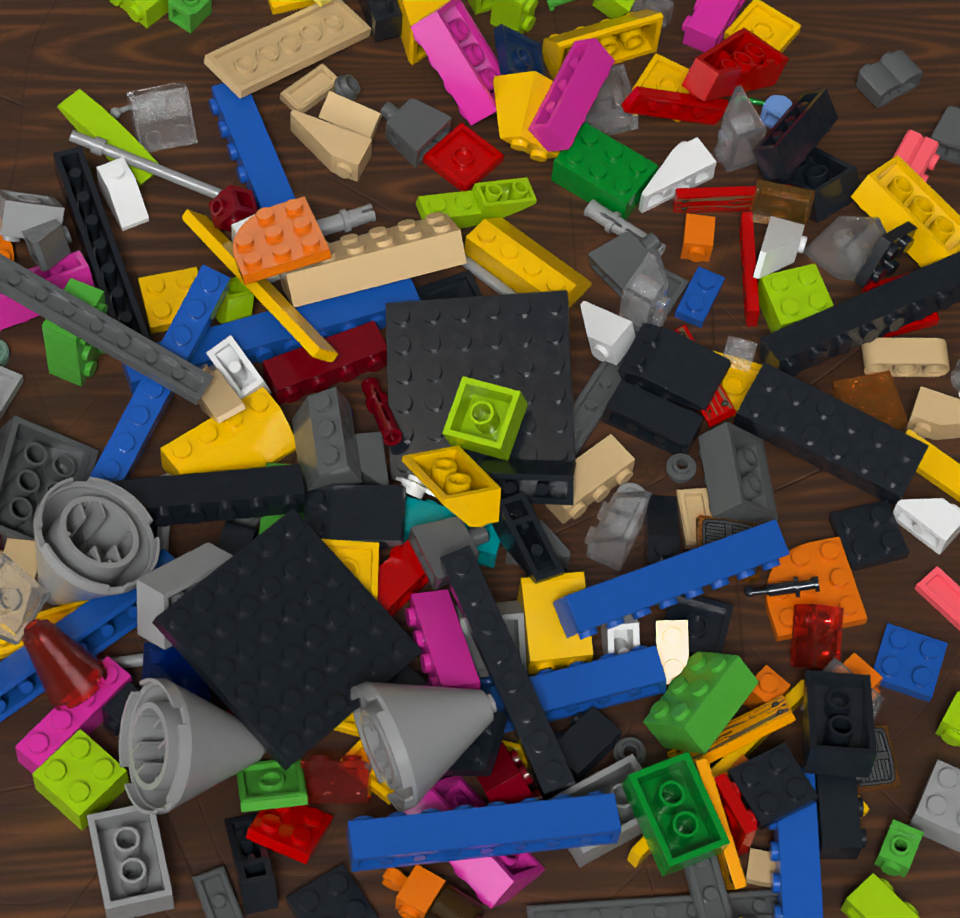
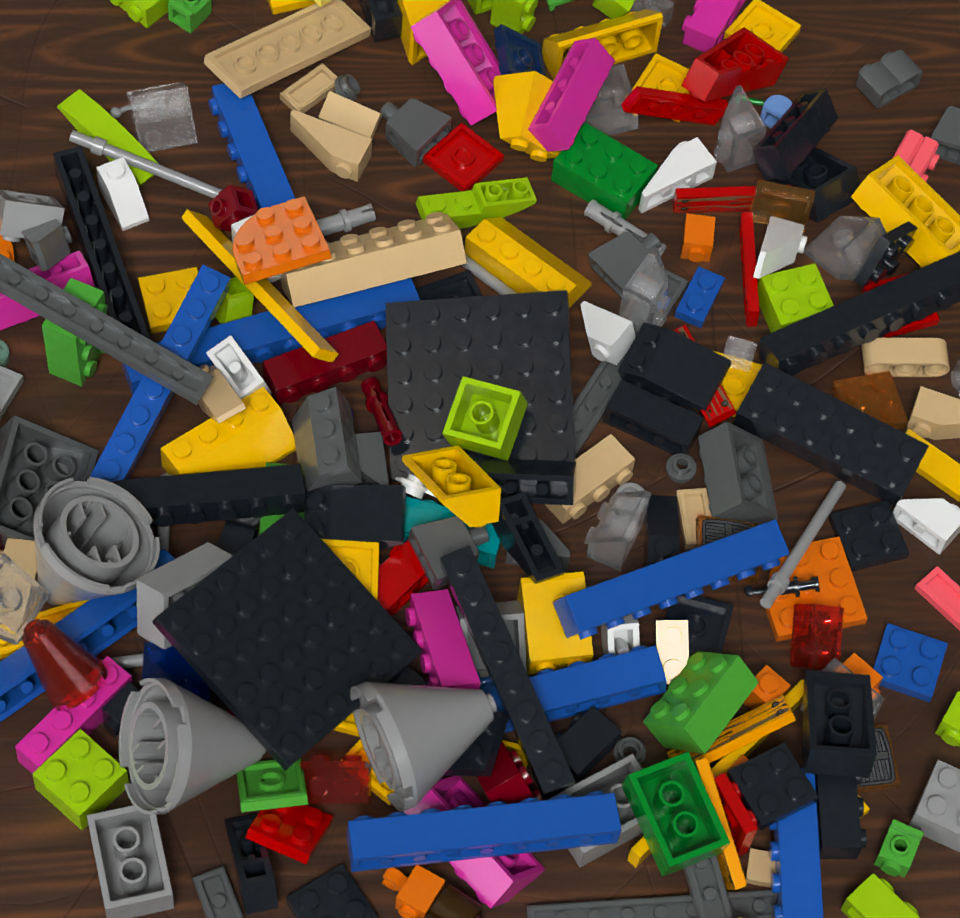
none -> light grey bar [760,481,846,609]

